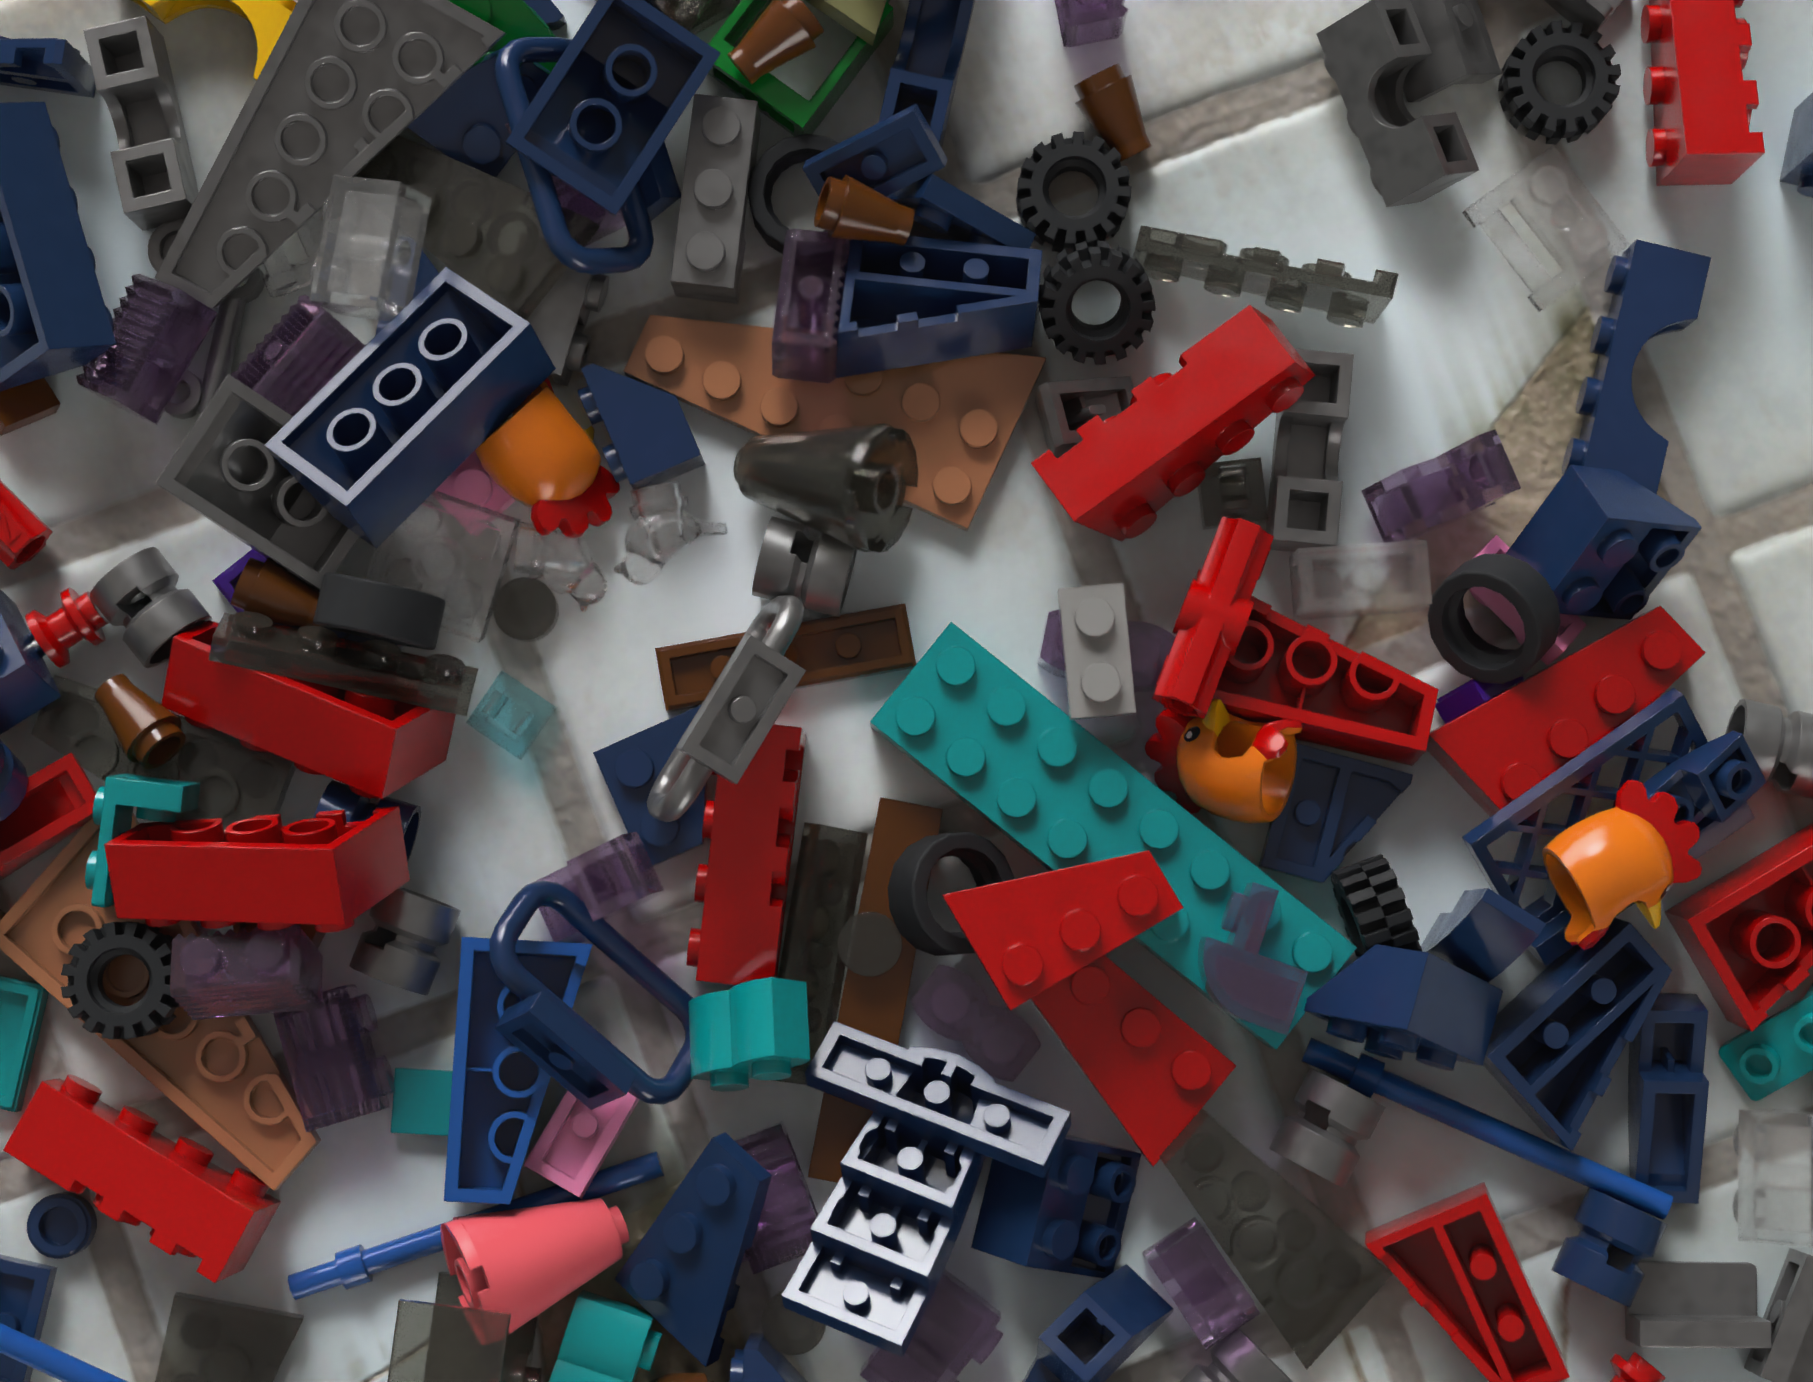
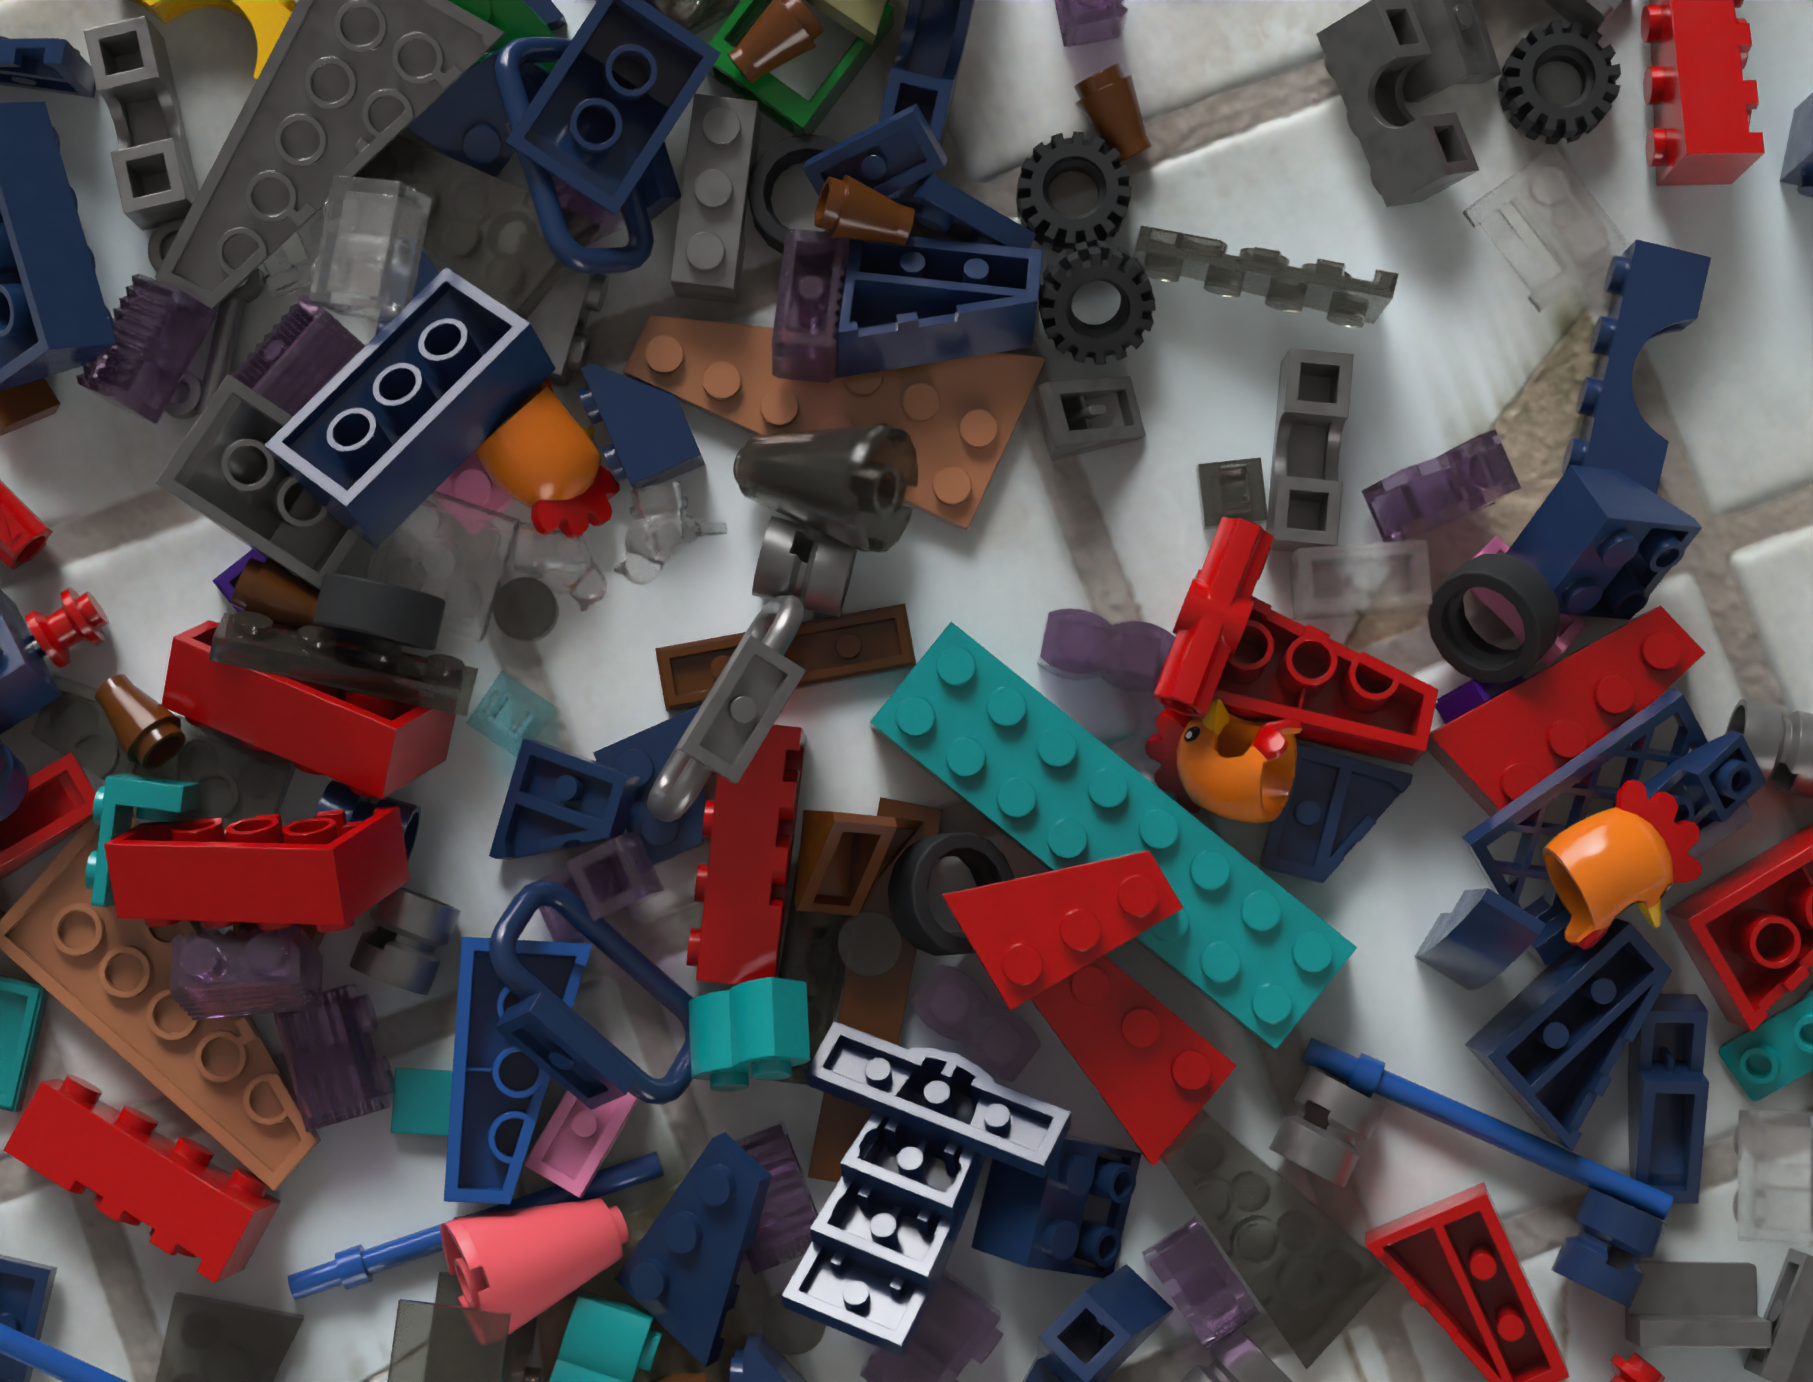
dark blue tile [27,1192,97,1259] -> none
black tyre [61,922,190,1040] -> none
flat silver wheel [89,547,212,668] -> none
red wedge [1031,305,1315,542] -> none
light grey plate [1057,583,1136,720] -> none
clear purple brick [1198,882,1308,1035] -> none
dark blue slope [1304,944,1503,1071] -> none
black tyre [1331,854,1422,957] -> none
none -> dark blue wing [489,739,641,860]
none -> reddish brown slope [795,810,924,916]

